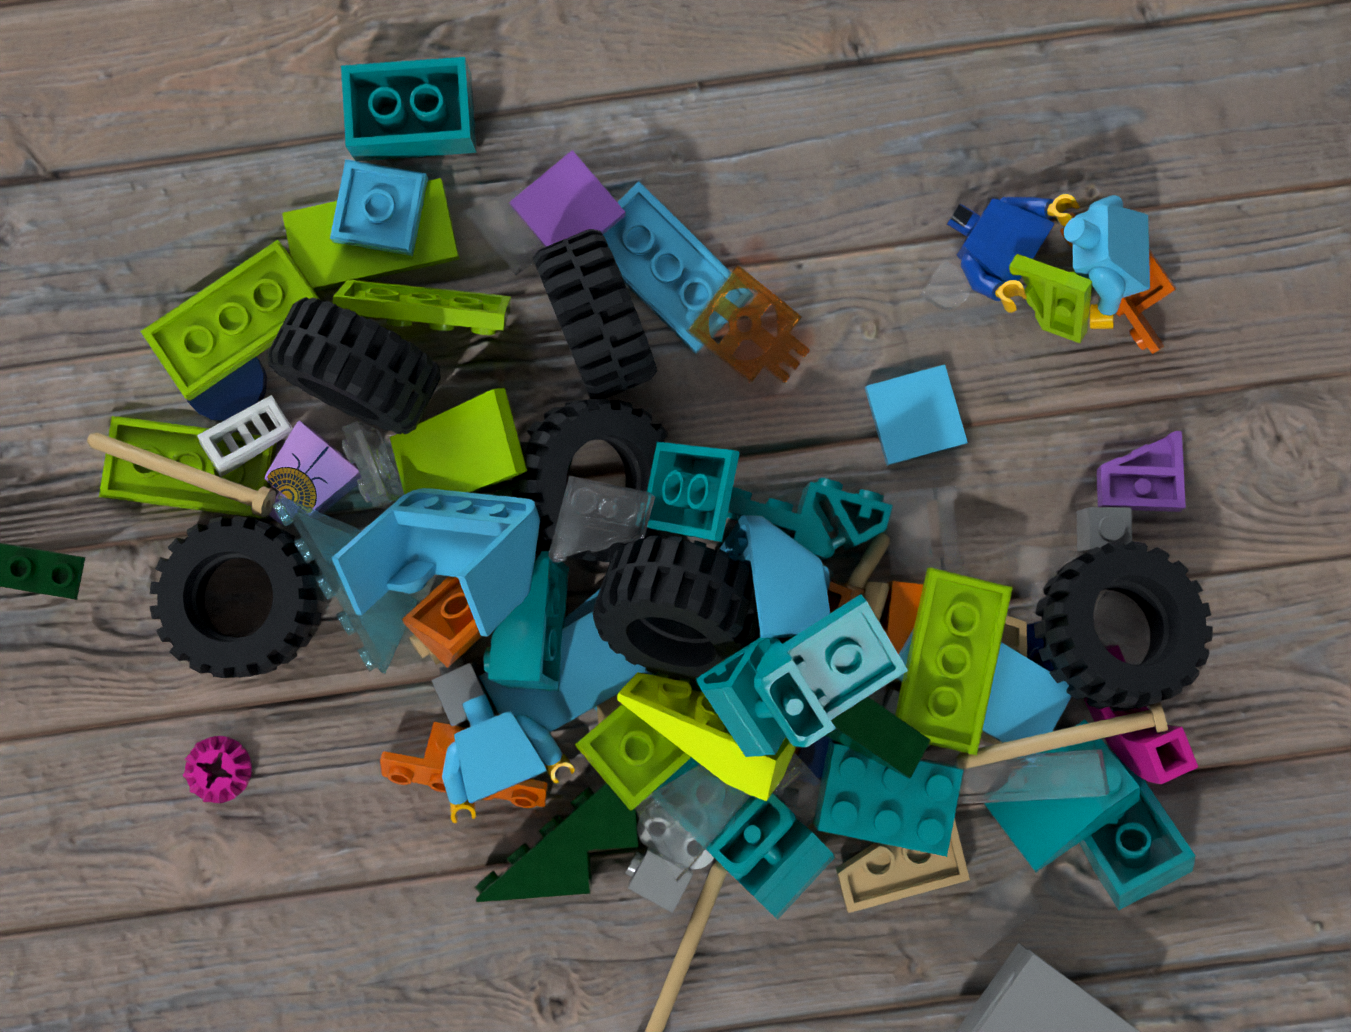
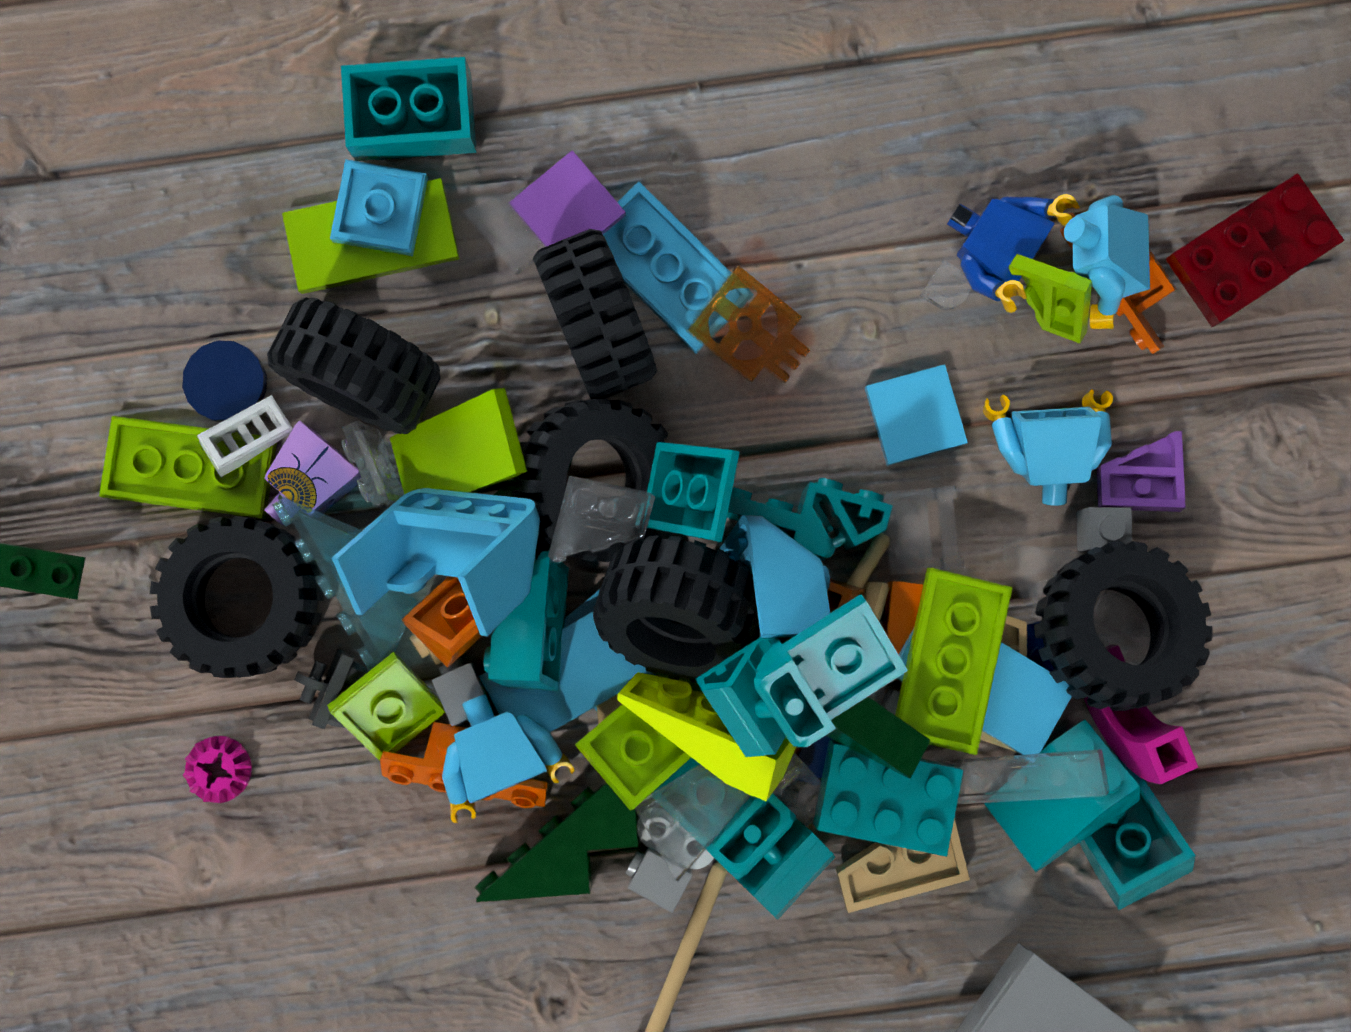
tan bar [87,433,276,518] -> none
lime tile [140,240,320,401] -> none
lime plate [333,280,511,335] -> none
tan bar [956,702,1168,769] -> none
none -> dark grey hips [294,649,370,729]
none -> lime tile [327,651,445,761]
none -> medium azure torso [983,389,1113,506]
none -> dark red piece [1165,173,1345,327]

